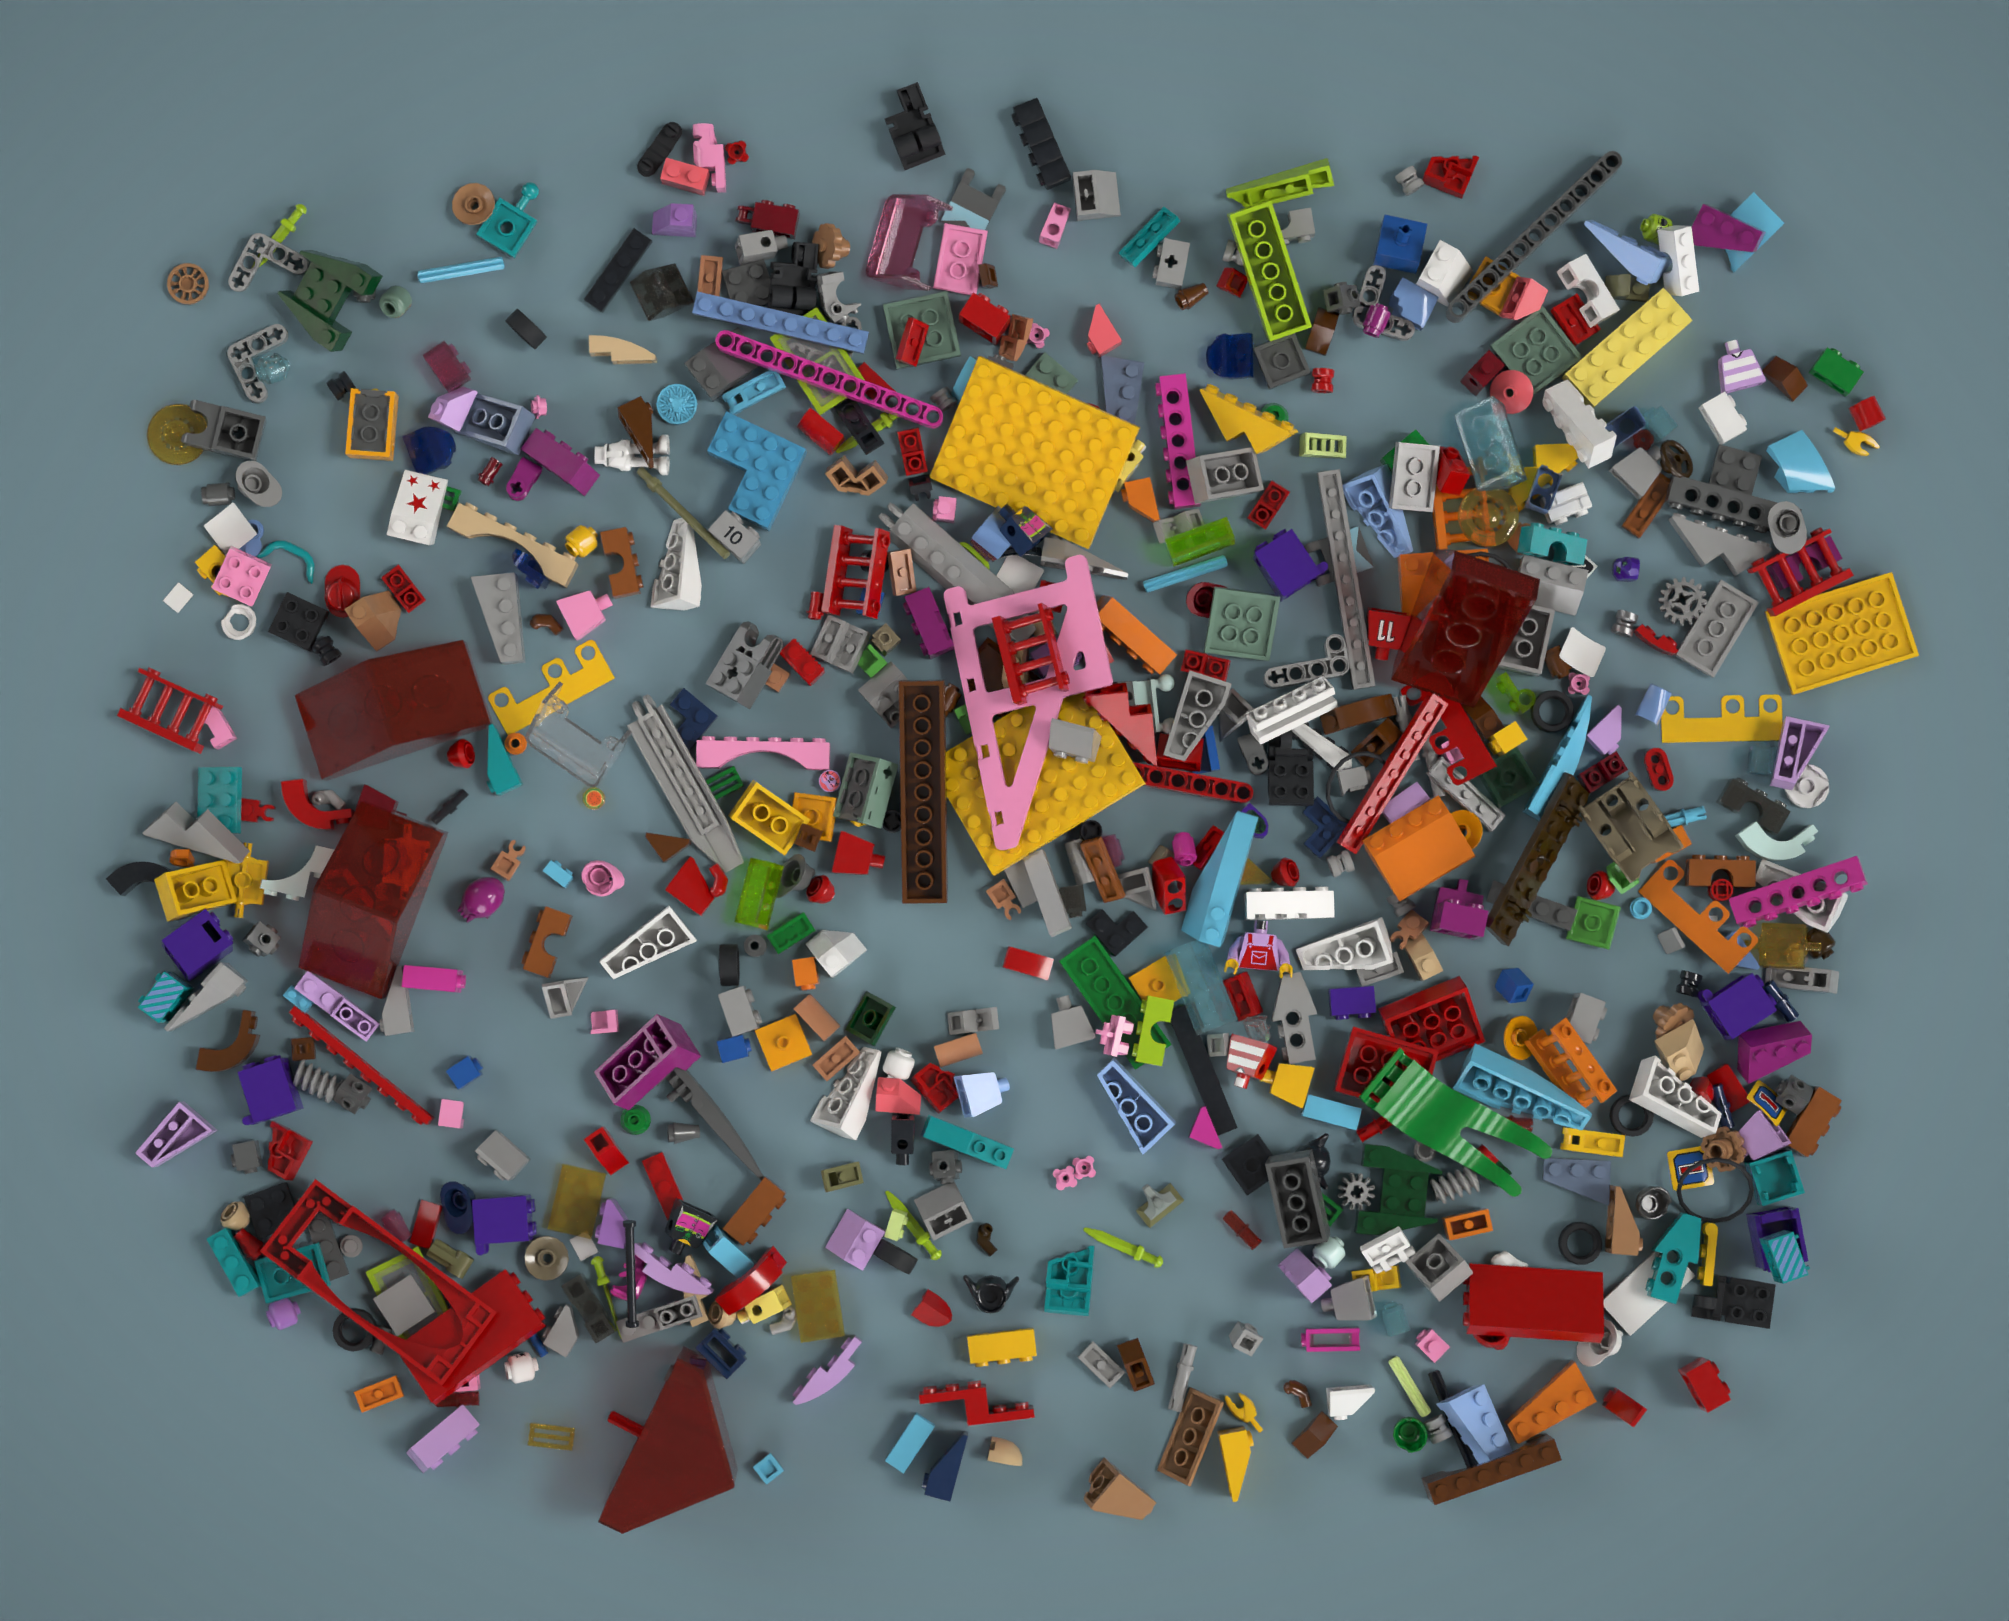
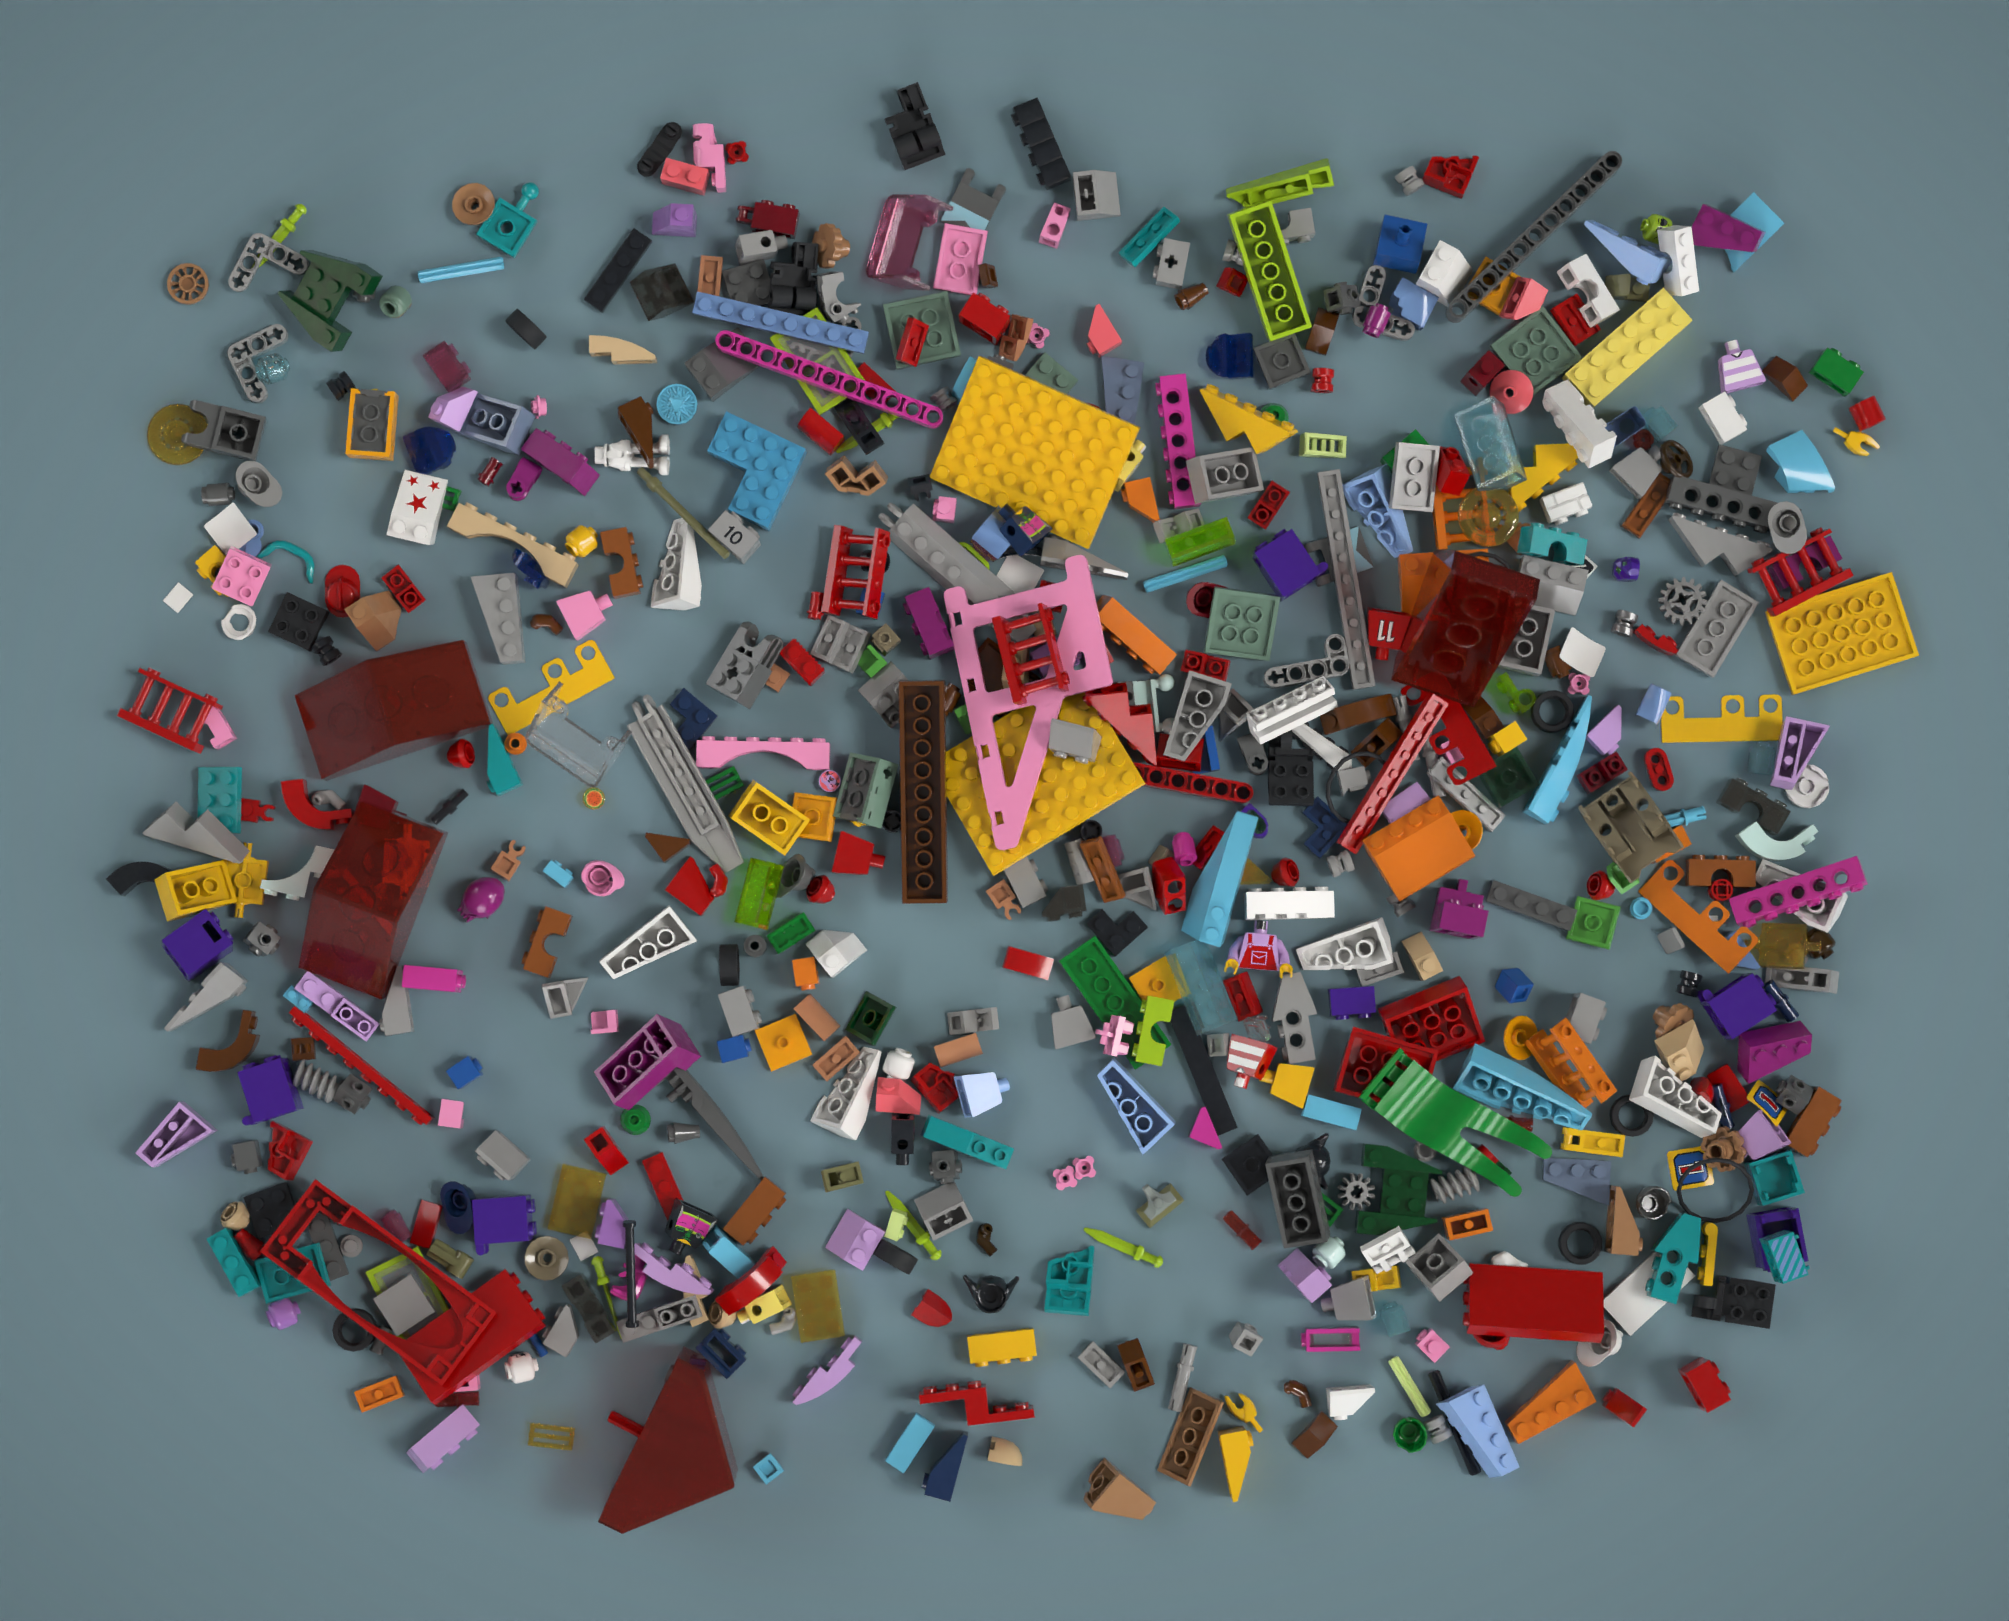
teal container [137,971,194,1024] -> none
orange tile [169,849,195,867] -> none
medium azure plate [722,370,786,415] -> none
reddish brown tile [794,823,823,852] -> none
nougat plate [887,548,917,596] -> none
red slope [897,427,928,476] -> none
light grey tile [1023,849,1072,937] -> none
red axle [1355,1116,1392,1143] -> none
nougat plate [1390,909,1429,950] -> none
reddish brown arch [1421,1434,1562,1505] -> none
dark brown piece [1485,772,1590,947] -> none
medium blue piece [1524,465,1563,515] -> none

